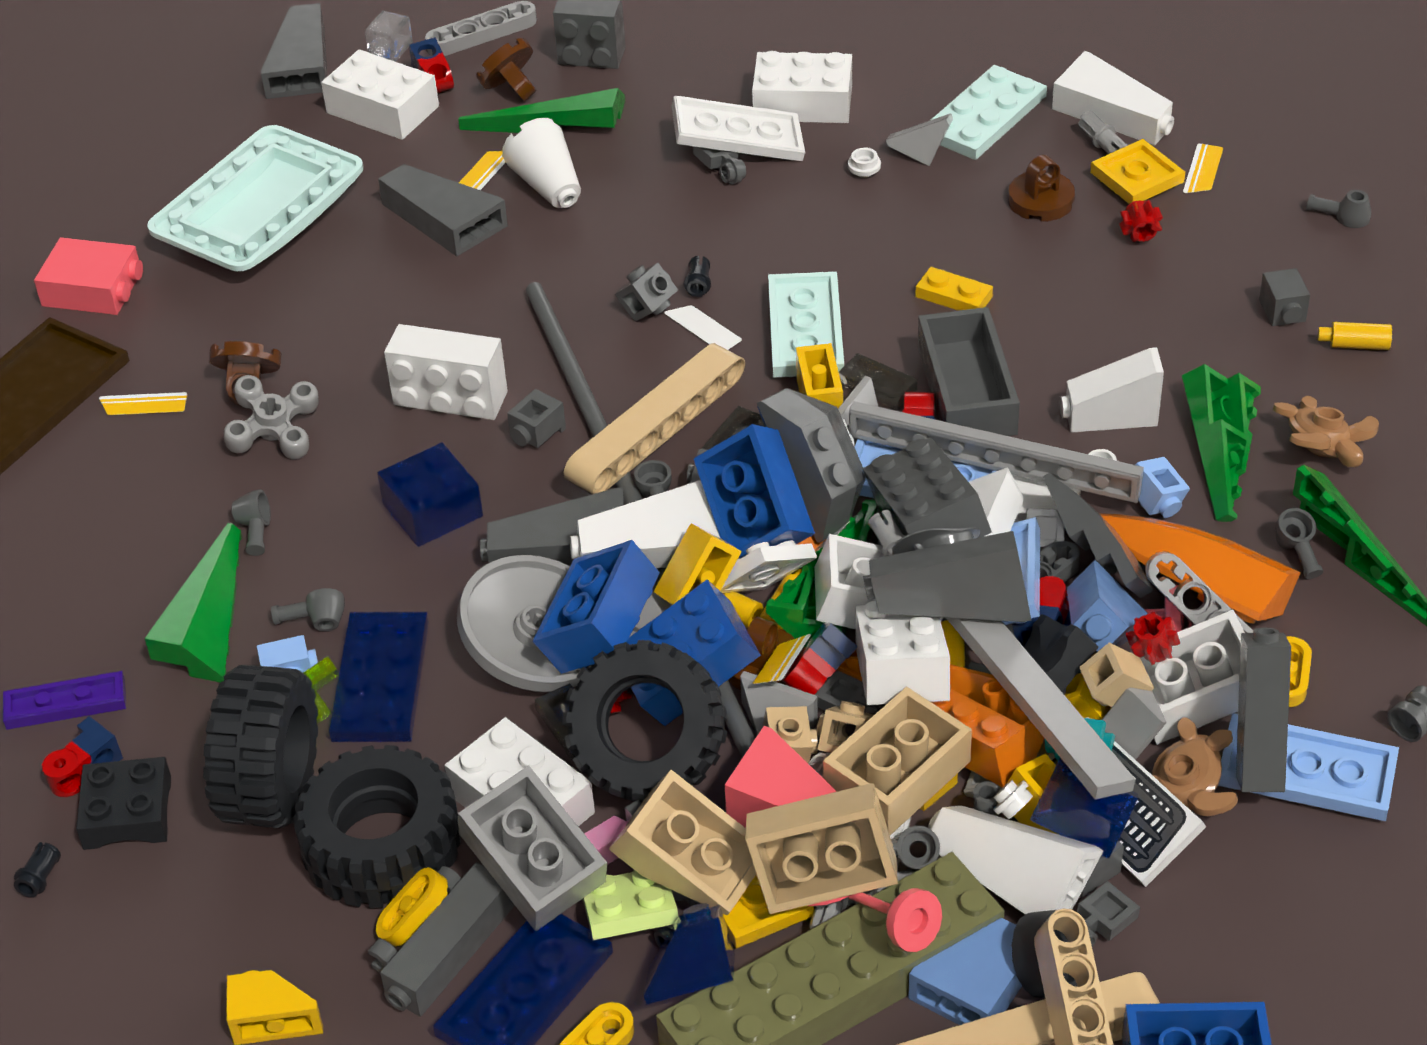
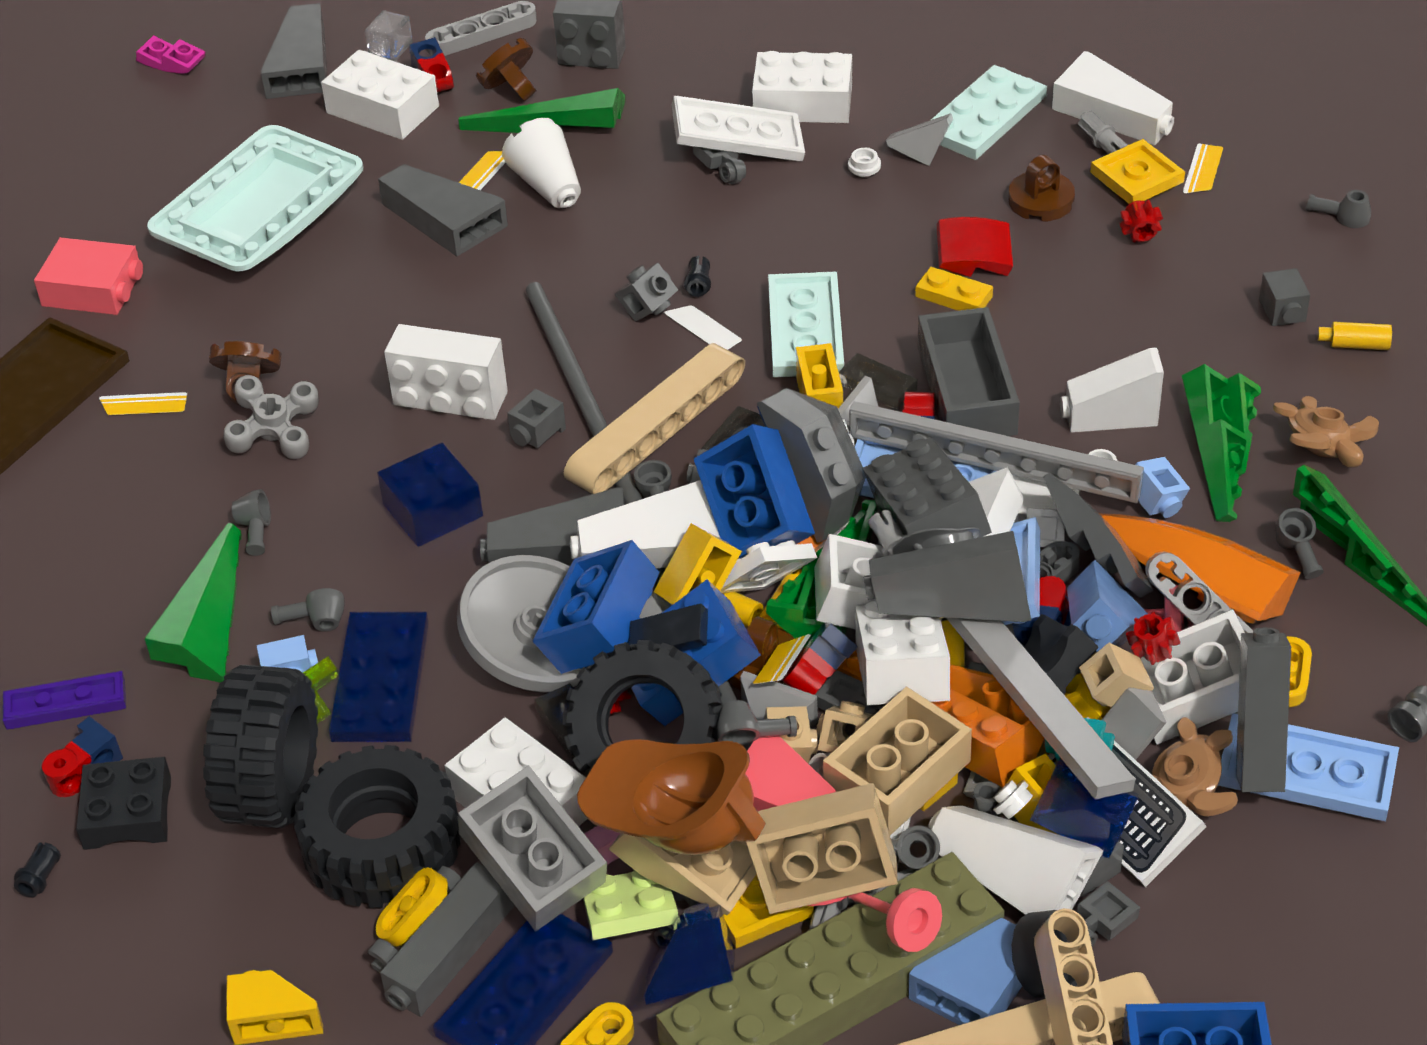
none -> dark pink slope [136,35,205,73]
none -> dark orange piece [577,739,766,855]
none -> black tile [629,603,708,651]
none -> dark grey bar [717,700,797,745]
none -> red slope [936,217,1013,277]

